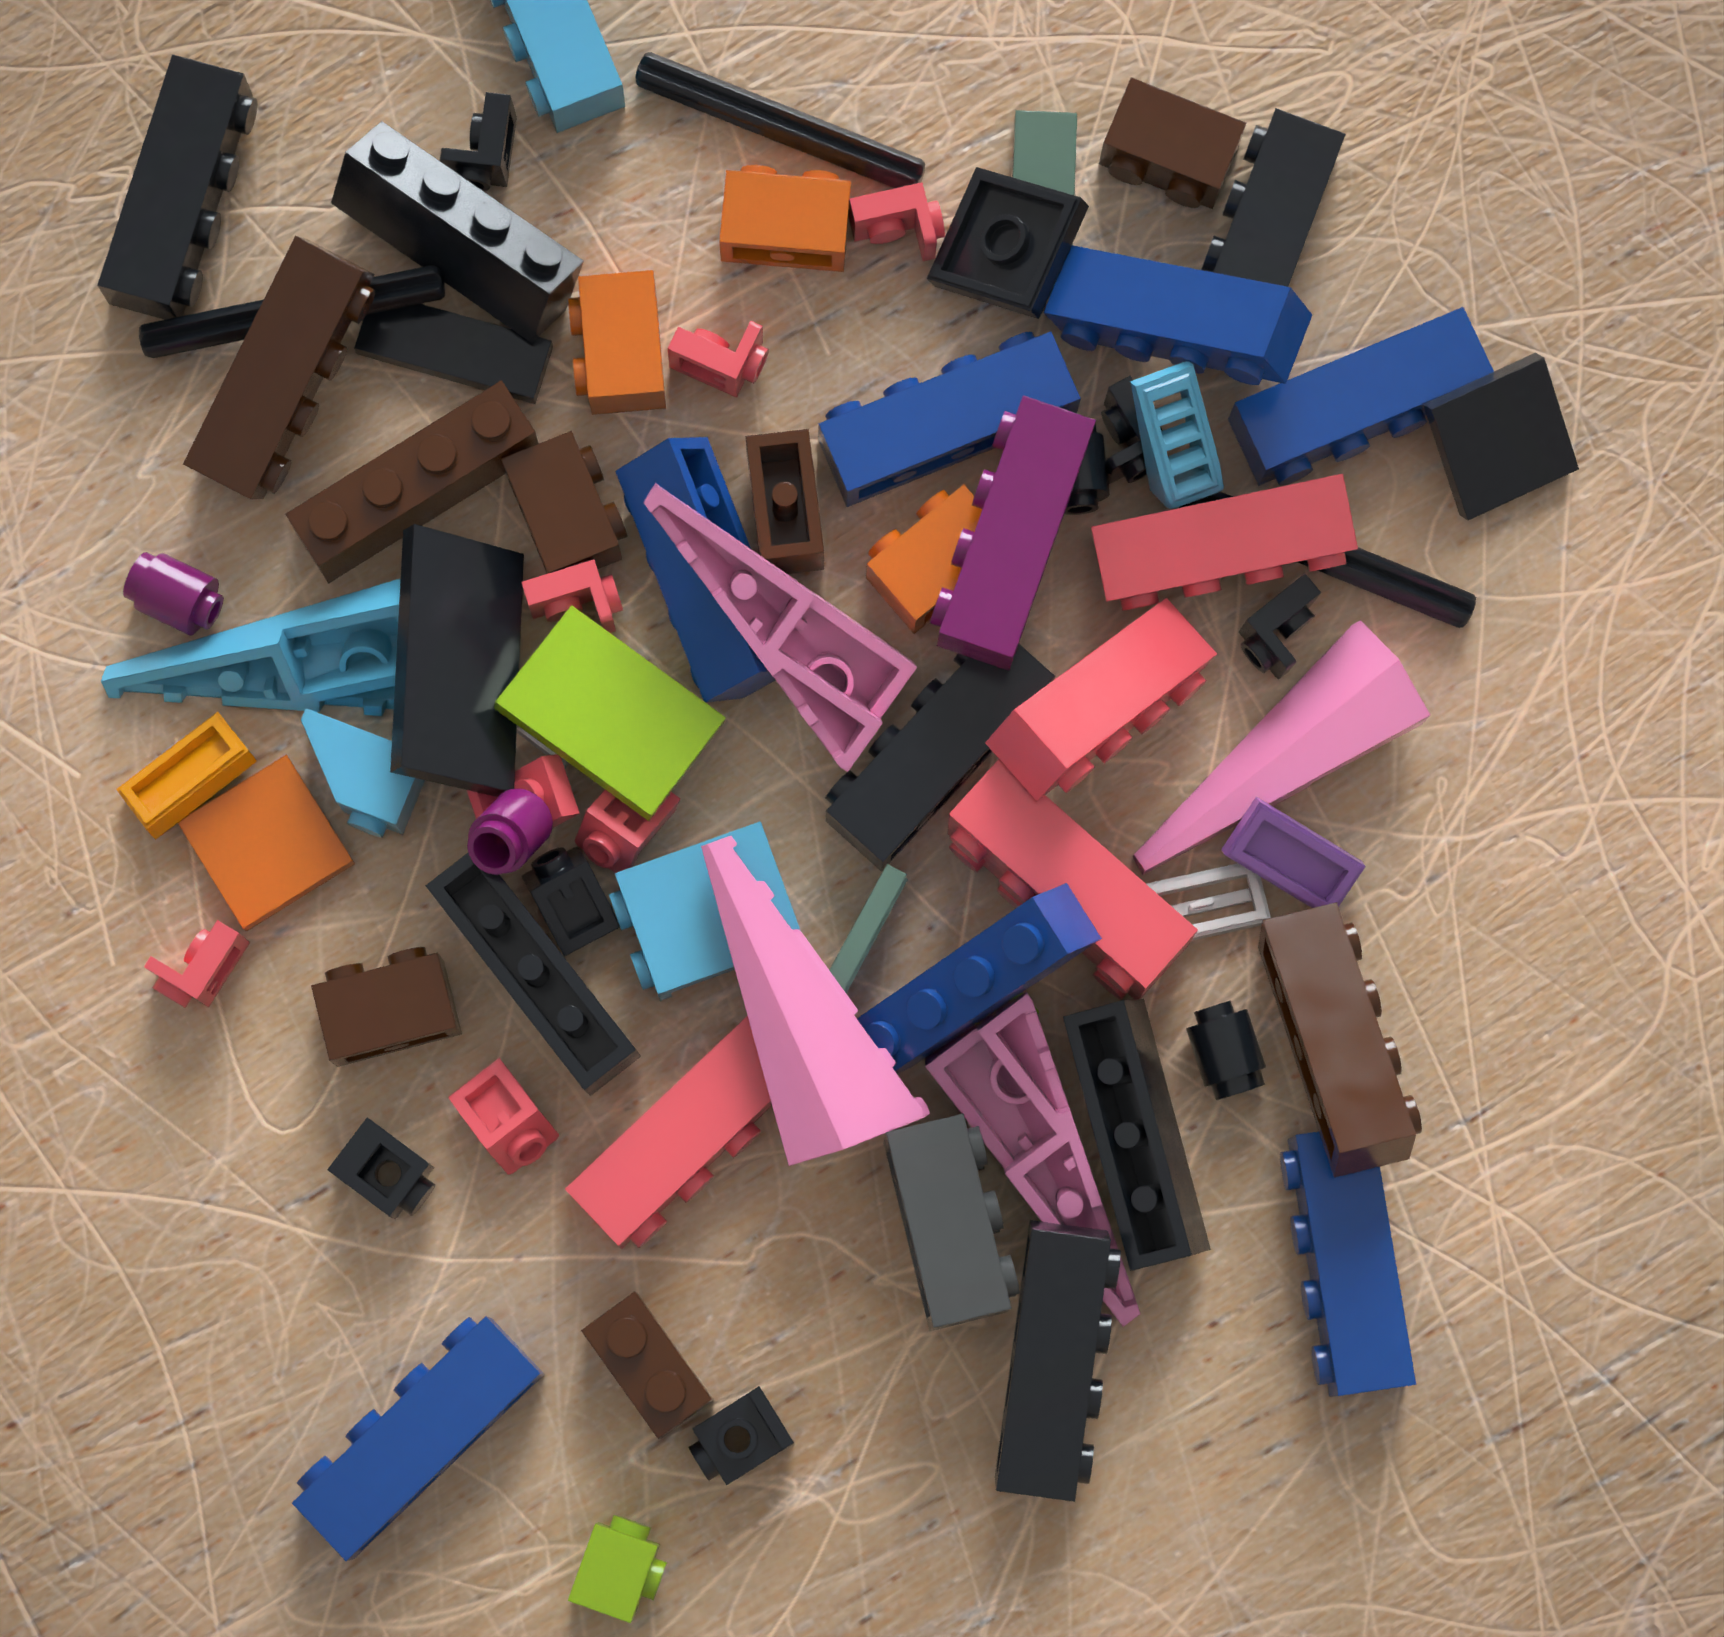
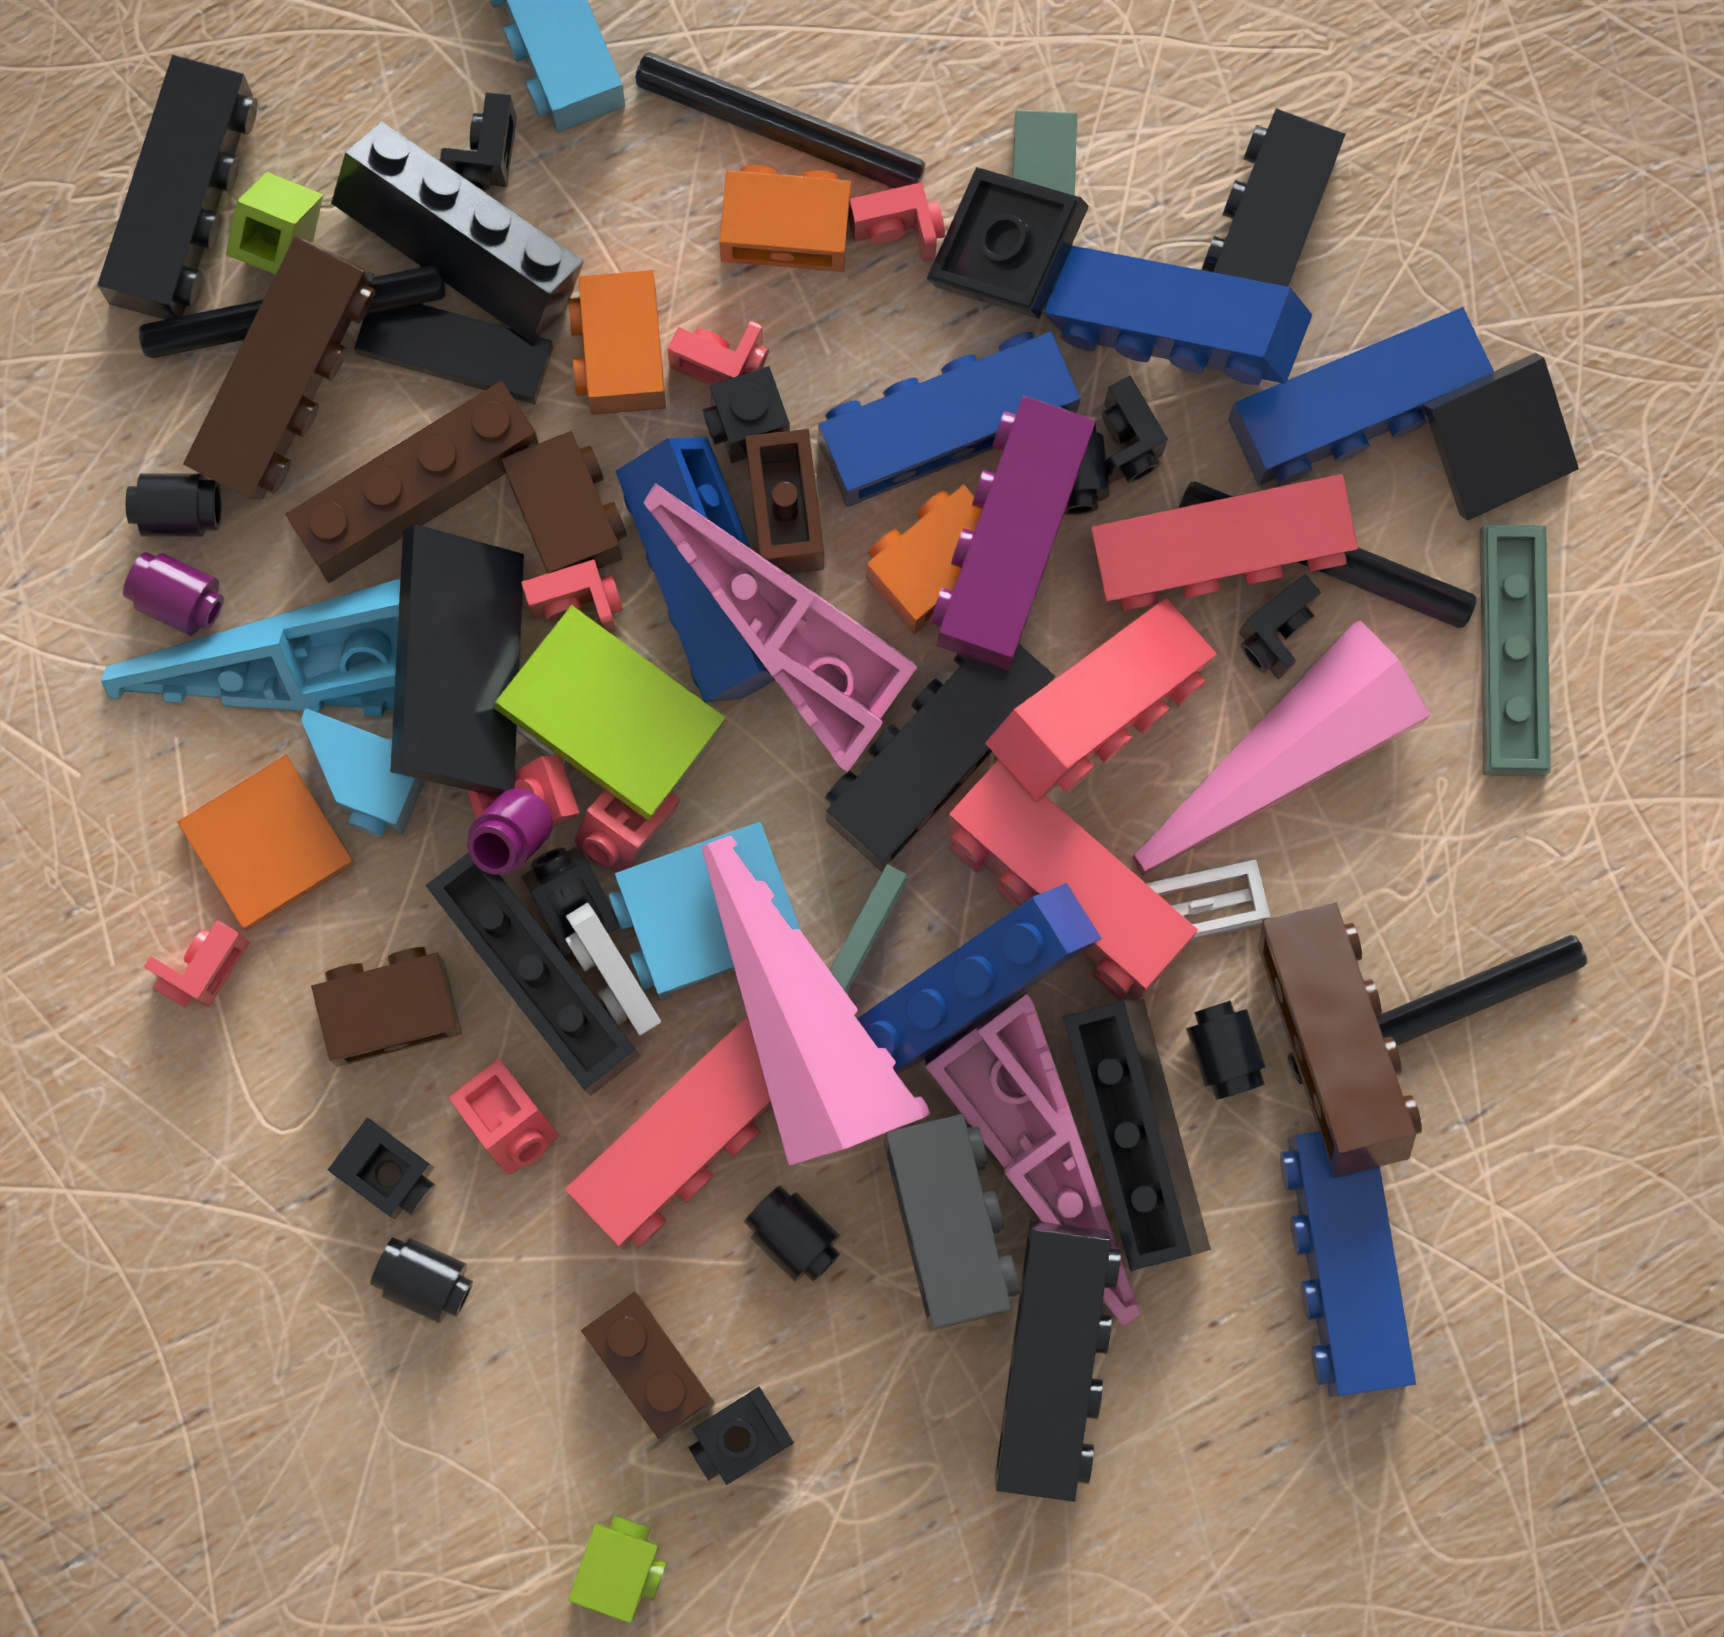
light orange tile [116,711,257,840] -> none
blue brick [292,1316,545,1561] -> none
reddish brown brick [1099,77,1246,209] -> none
medium azure slope [1130,361,1224,509] -> none
medium lavender tile [1221,797,1366,908] -> none
none -> black brick [125,473,222,537]
none -> lime brick [226,172,324,275]
none -> black brick [370,1237,473,1323]
none -> white plate [565,903,661,1036]
none -> black brick [702,366,790,464]
none -> black brick [744,1185,840,1282]
none -> black axle [1288,935,1588,1084]
none -> sand green tile [1480,525,1551,776]

